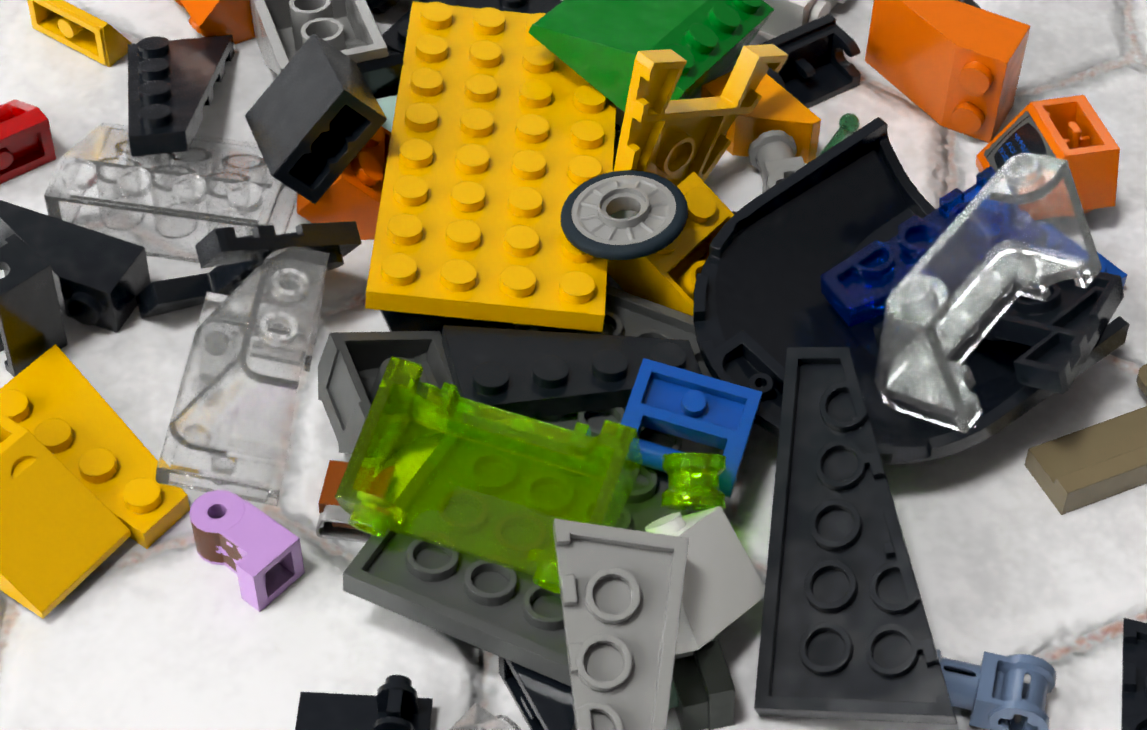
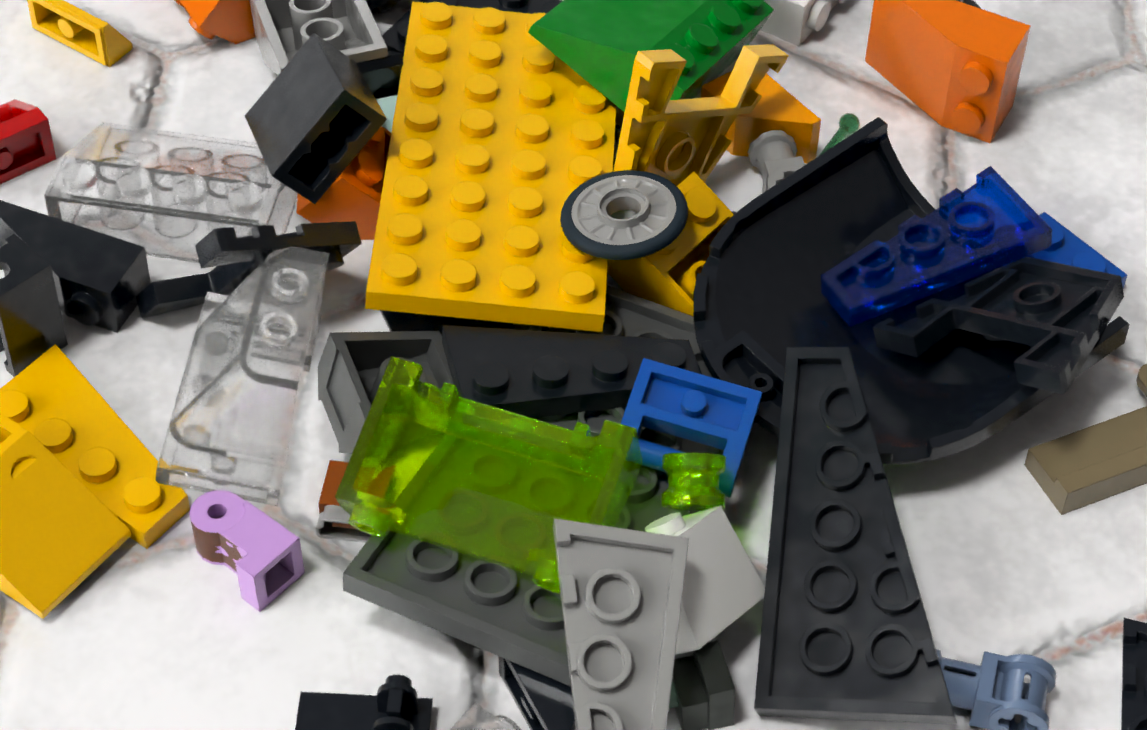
black wing [128,35,235,157] -> none
black hinge [759,14,861,108] -> none
clear windscreen [874,153,1102,434] -> none
orange slope [976,95,1120,221] -> none

